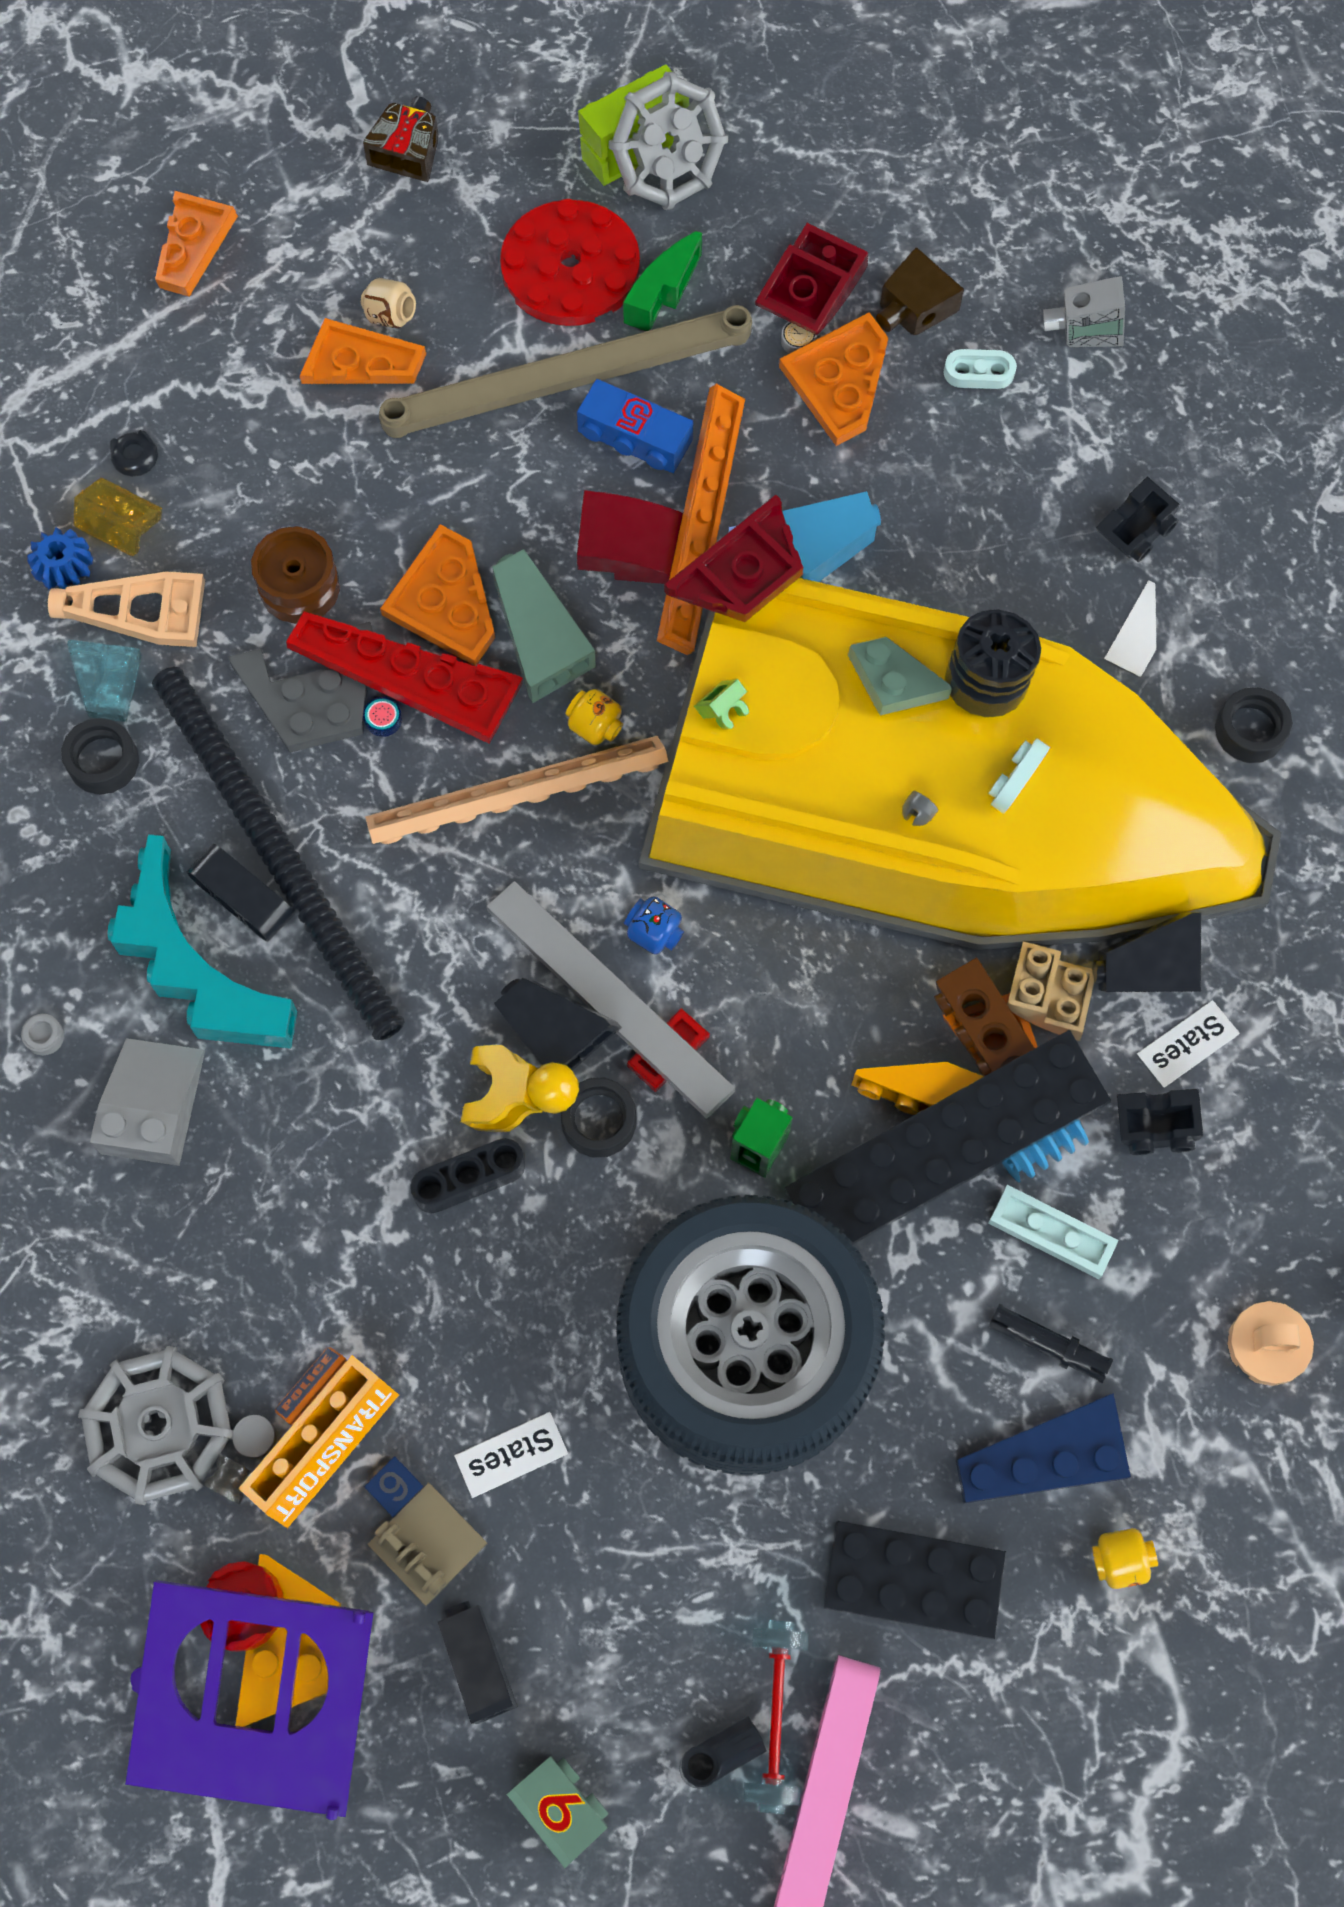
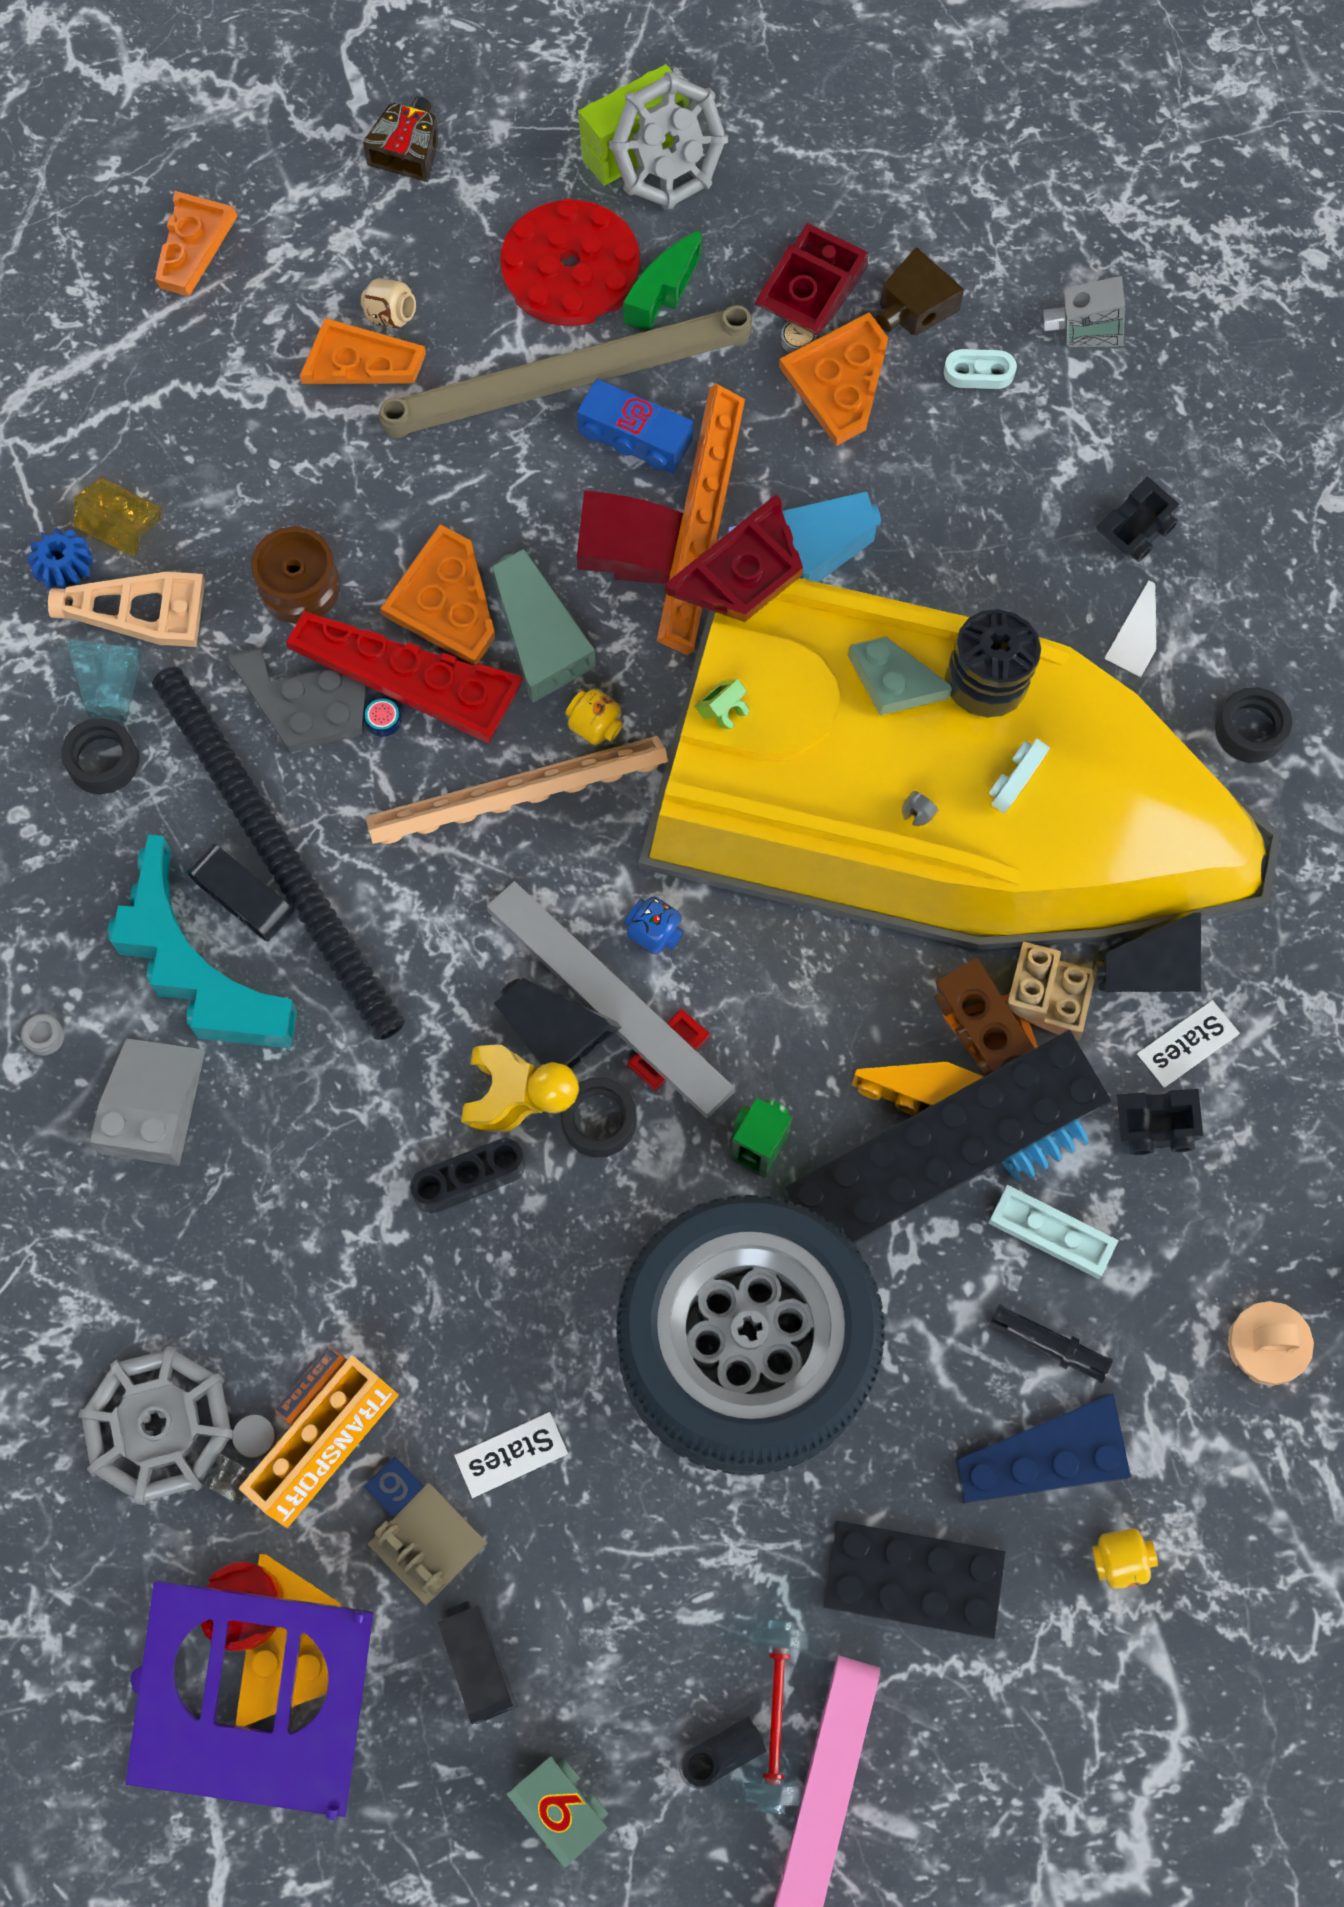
black piece [110,430,158,477] -> none

